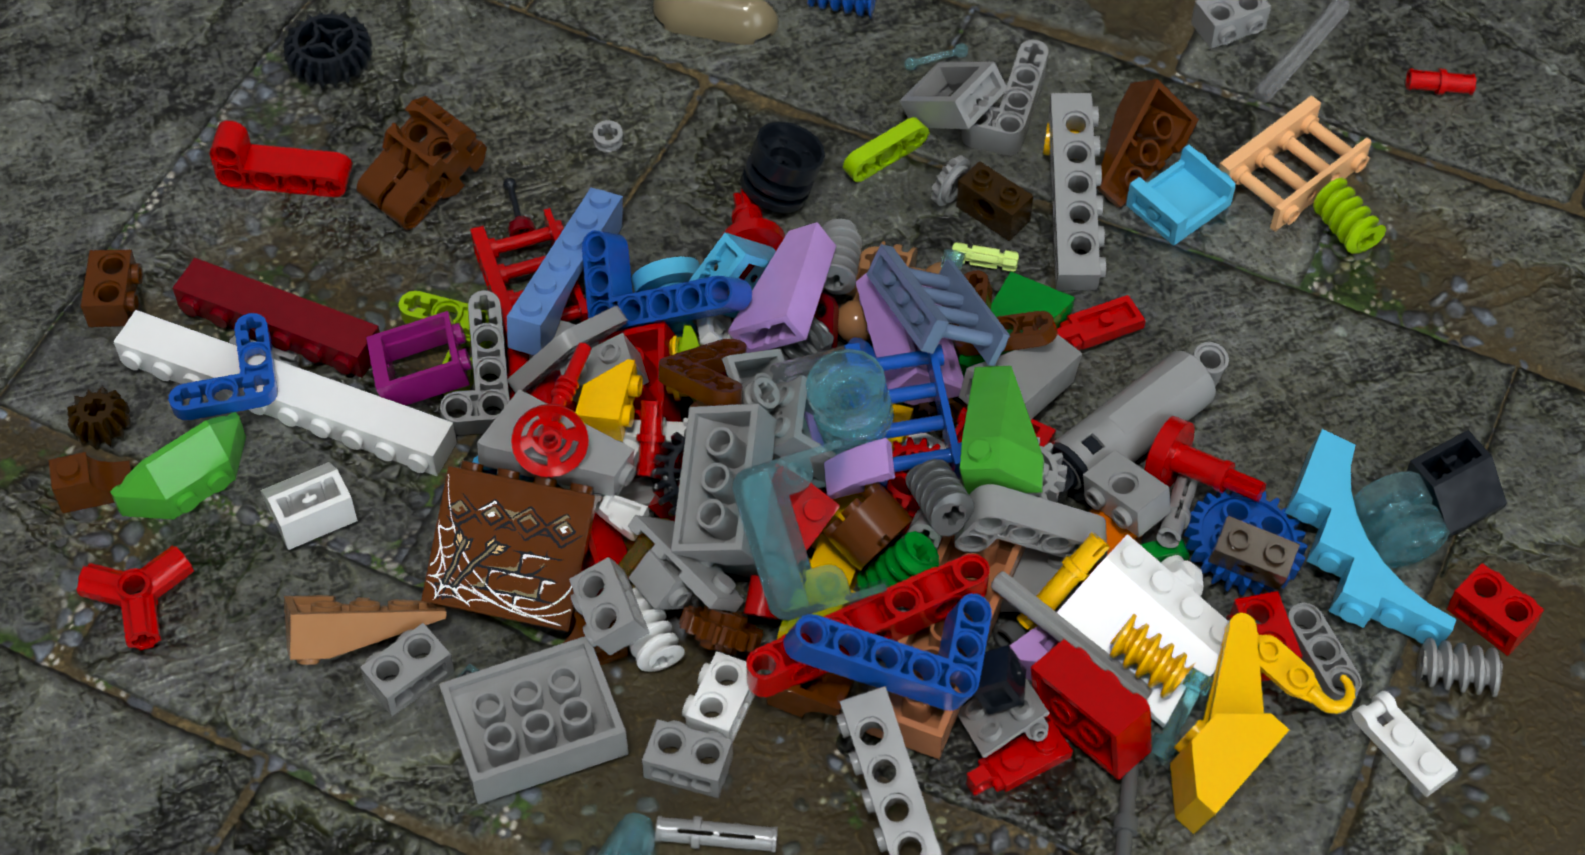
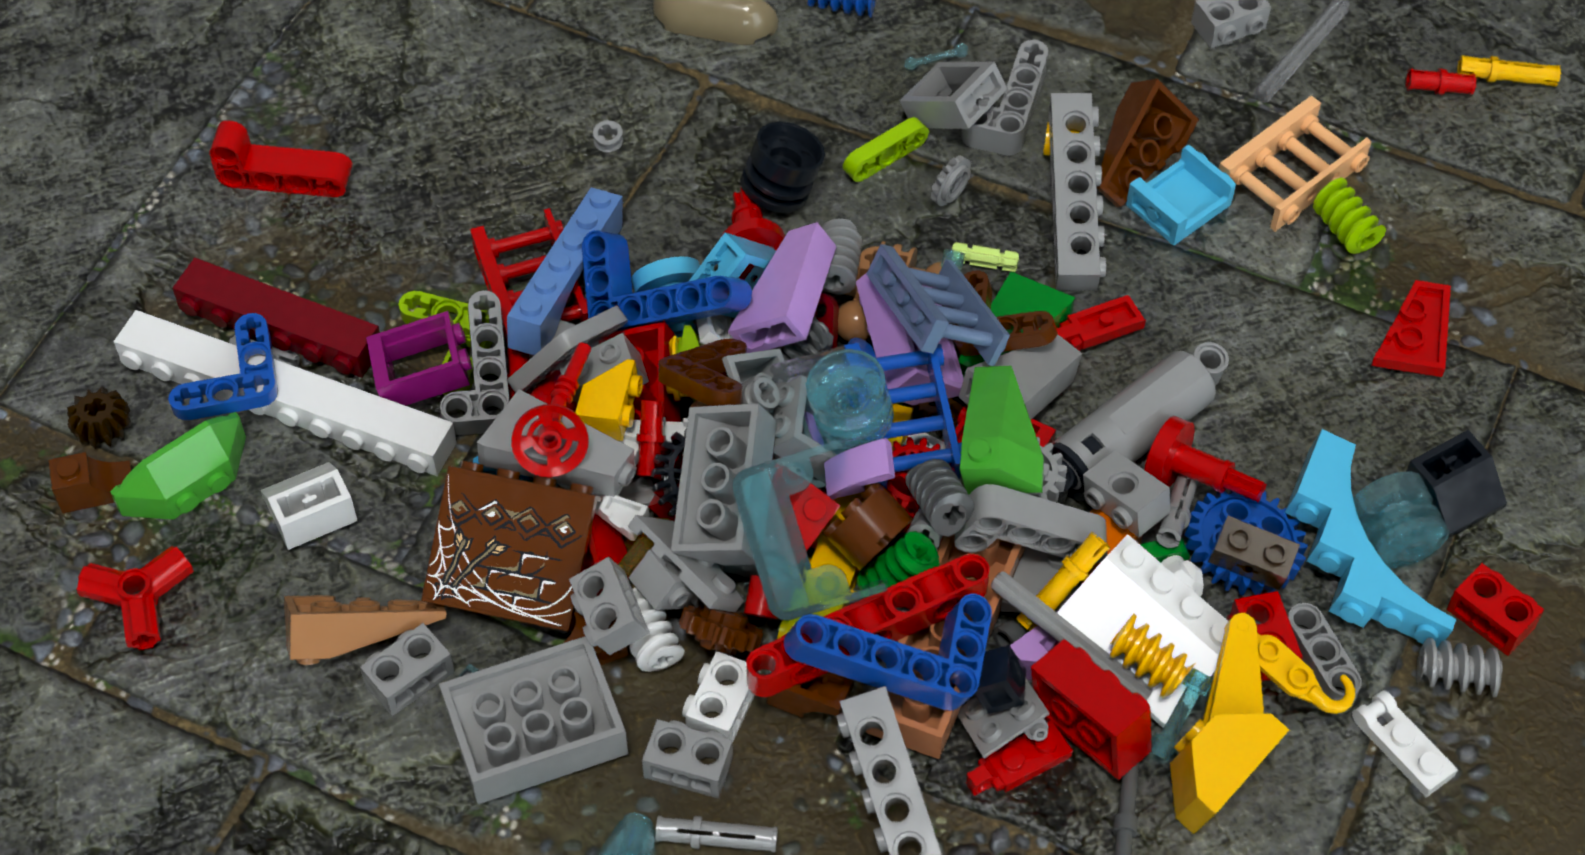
reddish brown brick [81,249,143,327] -> none
black gear [283,10,372,89] -> none
reddish brown connector [357,96,487,230] -> none
hinge [503,177,536,237] -> none
dark brown brick [956,161,1034,241] -> none
none -> red wing [1371,280,1451,377]
none -> yellow pin [1457,55,1561,87]

